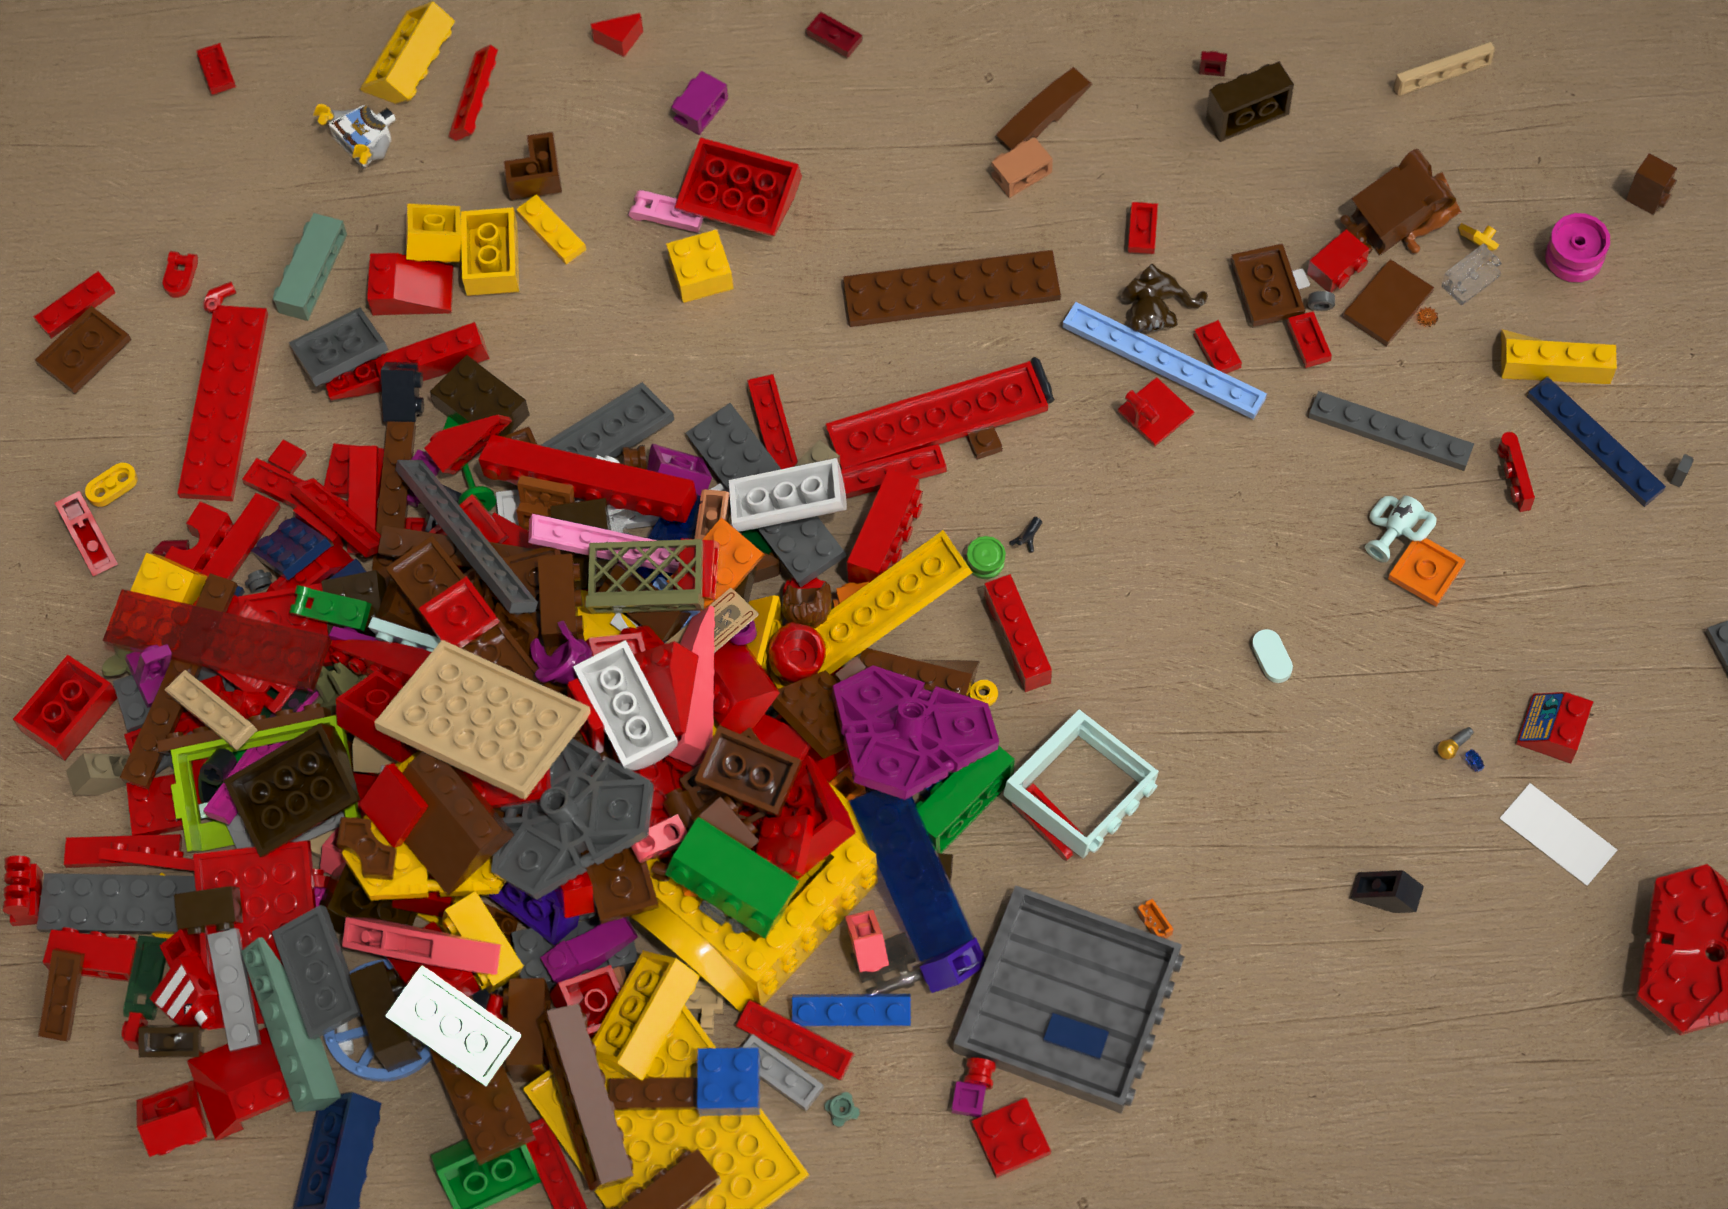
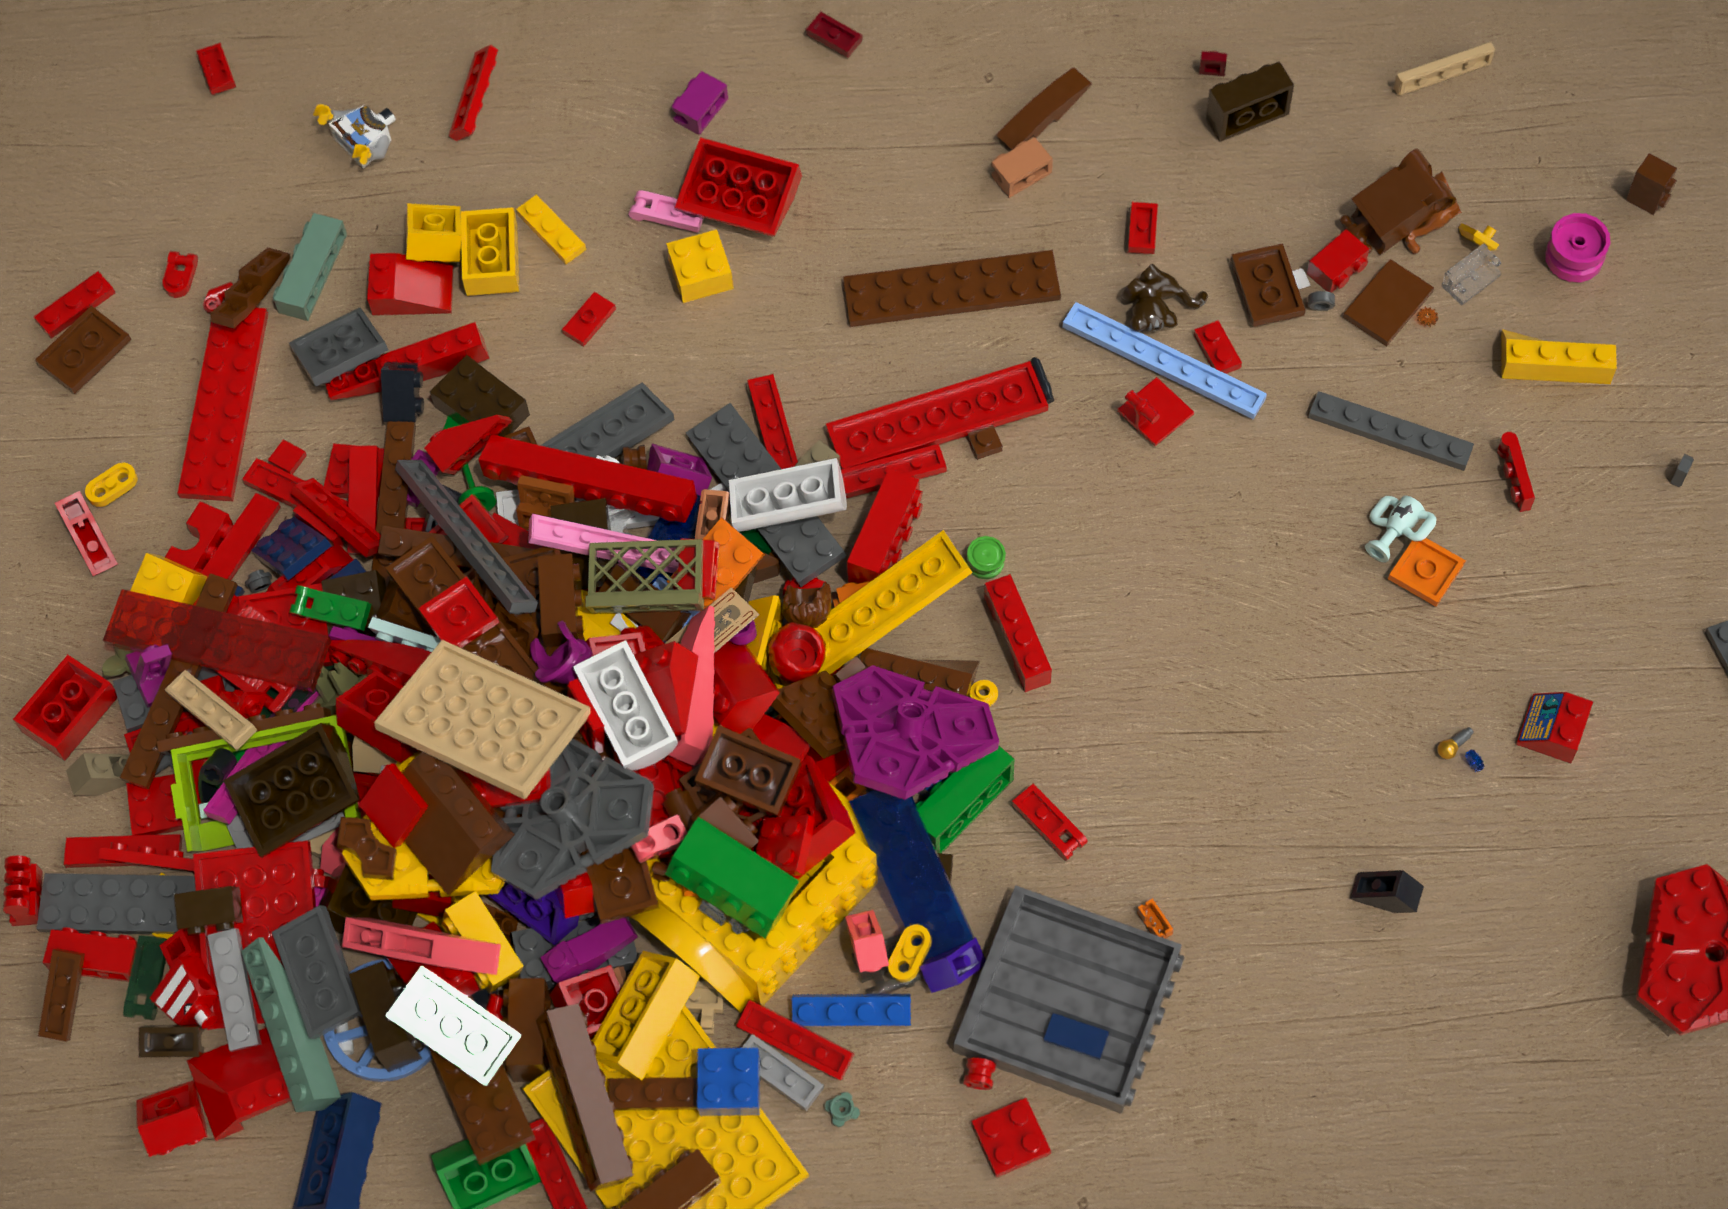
red plate [122,1012,148,1050] -> none
dark red arm [151,540,190,557] -> none
yellow slope [360,1,455,104] -> none
reddish brown brick [504,132,562,200] -> none
red slope [591,13,644,57] -> none
magenta plate [952,1081,986,1118] -> none
light aqua window [1003,709,1159,858] -> none
black bar [1009,517,1043,552] -> none
light aqua tile [1252,629,1293,683] -> none
red plate [1287,311,1332,368] -> none
white sticker [1500,783,1617,886] -> none
dark blue plate [1527,377,1666,507] -> none
none -> reddish brown slope [210,247,290,328]
none -> red plate [562,291,616,347]
none -> yellow plate [888,924,932,982]

